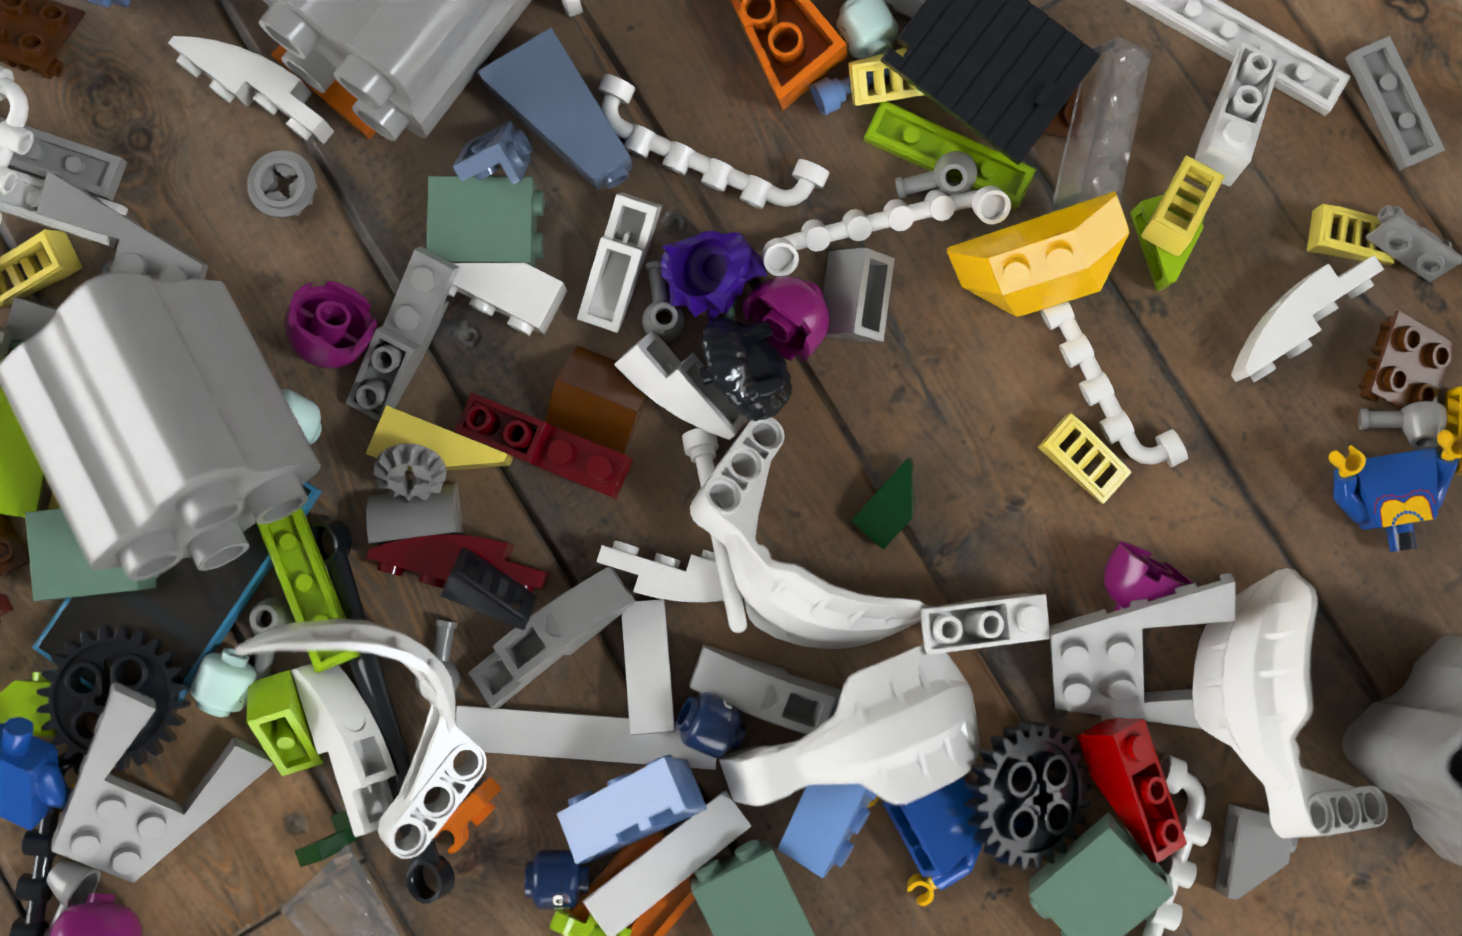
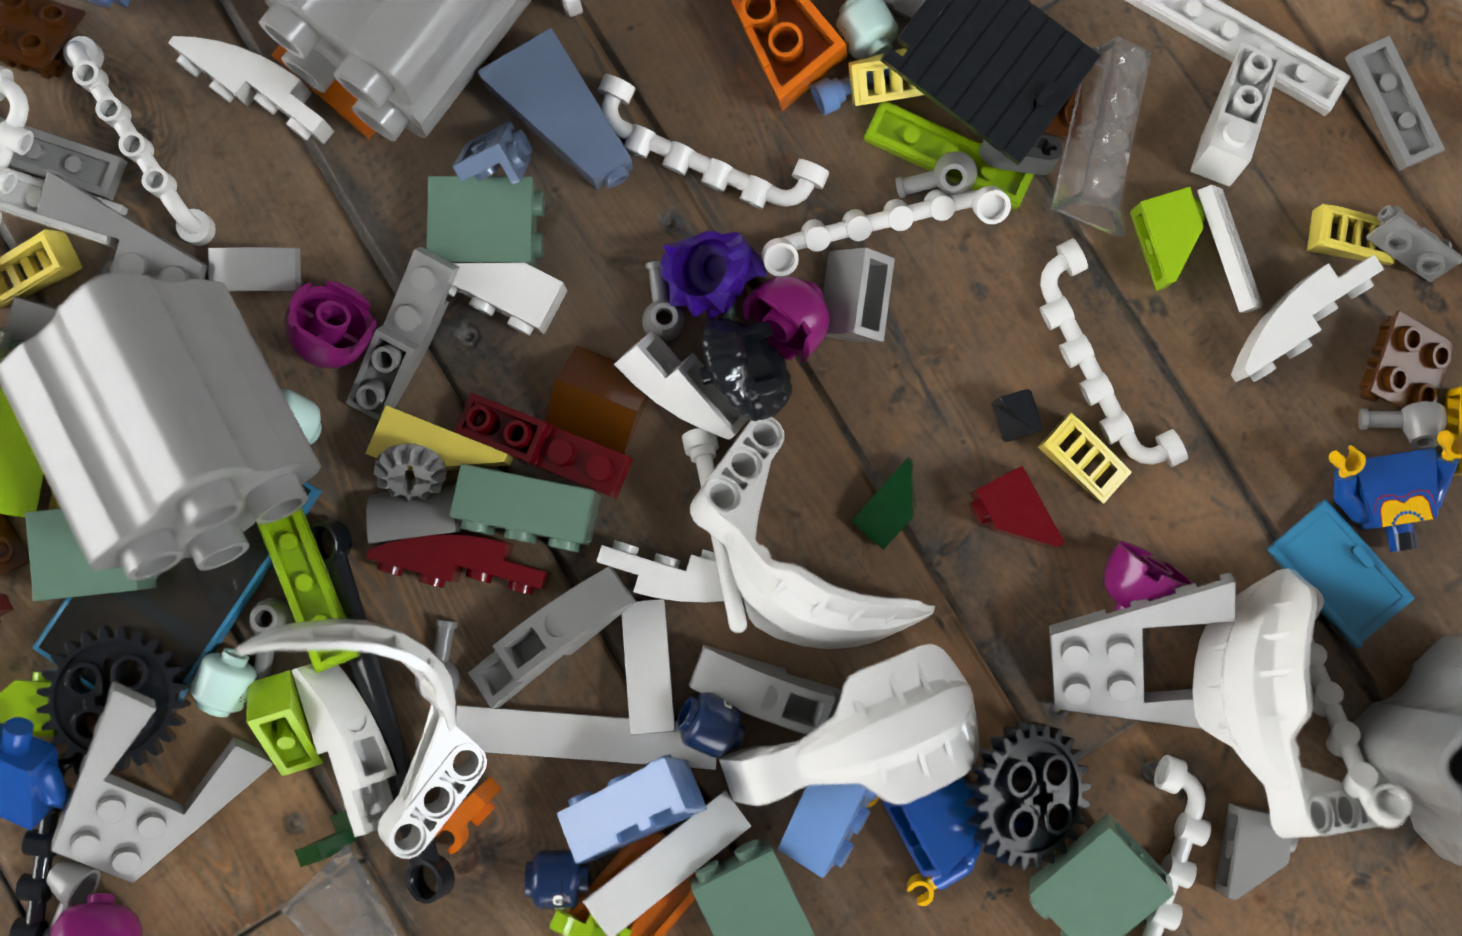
light grey gear [247,150,318,220] -> none
black slope [441,547,537,631] -> none
white slope [577,192,662,333] -> none
white slope [921,593,1050,655] -> none
yellow wedge [947,191,1130,317] -> none
red slope [1077,718,1187,863] -> none
light yellow slope [1141,155,1225,256] -> none
none -> white bar [64,36,216,246]
none -> light grey slope [208,247,301,292]
none -> sand green brick [449,464,601,552]
none -> dark red slope [969,465,1065,548]
none -> dark grey beam [979,134,1063,175]
none -> black slope [991,388,1043,442]
none -> white tile [1197,185,1263,313]
none -> dark azure door [1265,499,1415,649]
none -> white bar [1310,587,1412,828]

